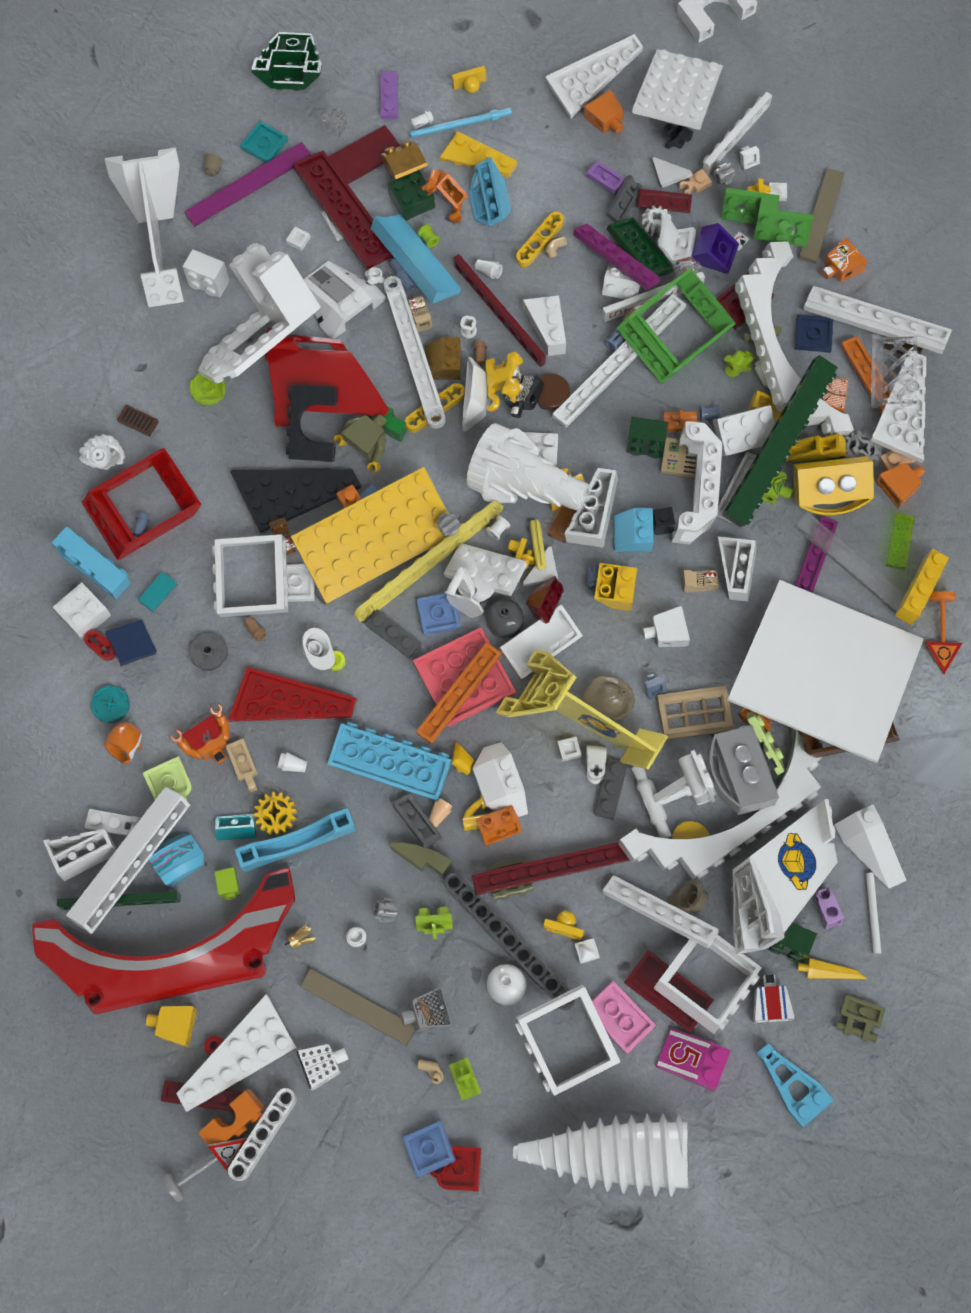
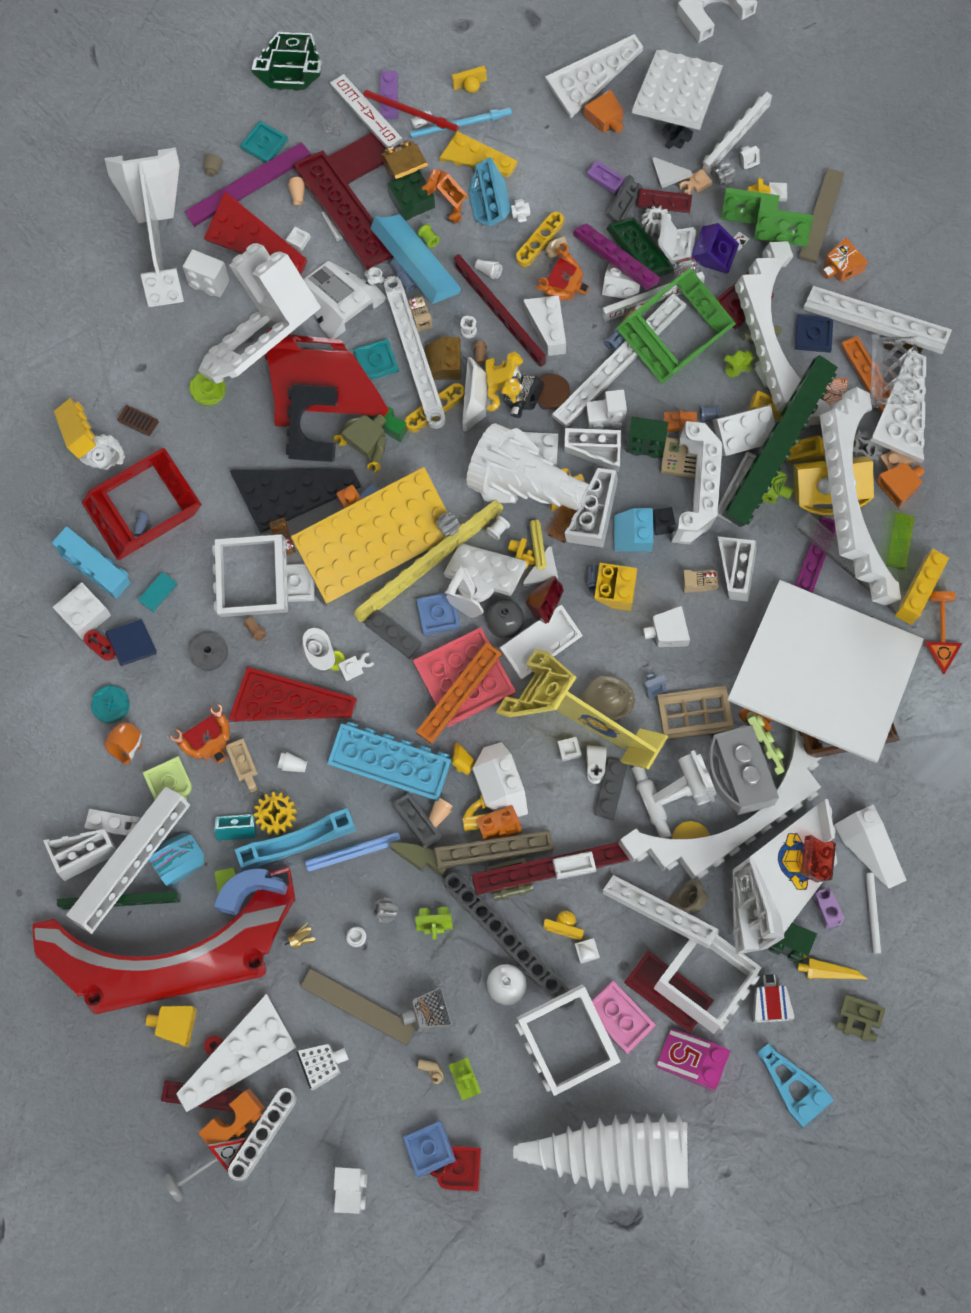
none -> yellow brick [54,398,96,459]
none -> red wing [204,191,307,275]
none -> medium blue arch [214,869,288,916]
none -> light nougat cone [288,177,305,205]
none -> light blue axle [305,832,401,871]
none -> white tile [330,74,403,148]
none -> white brick [334,1167,368,1214]
none -> white plate [337,653,374,681]
none -> teal tile [353,338,399,381]
none -> red bar [363,90,459,132]
none -> dark tan tile [433,830,554,869]
none -> white gear [511,199,530,222]
none -> orange torso [536,243,590,300]
none -> white tile [552,851,597,880]
none -> white wedge [564,428,621,472]
none -> white brick [586,390,627,430]
none -> clear red bracket [801,835,836,883]
none -> white arch [820,387,901,605]

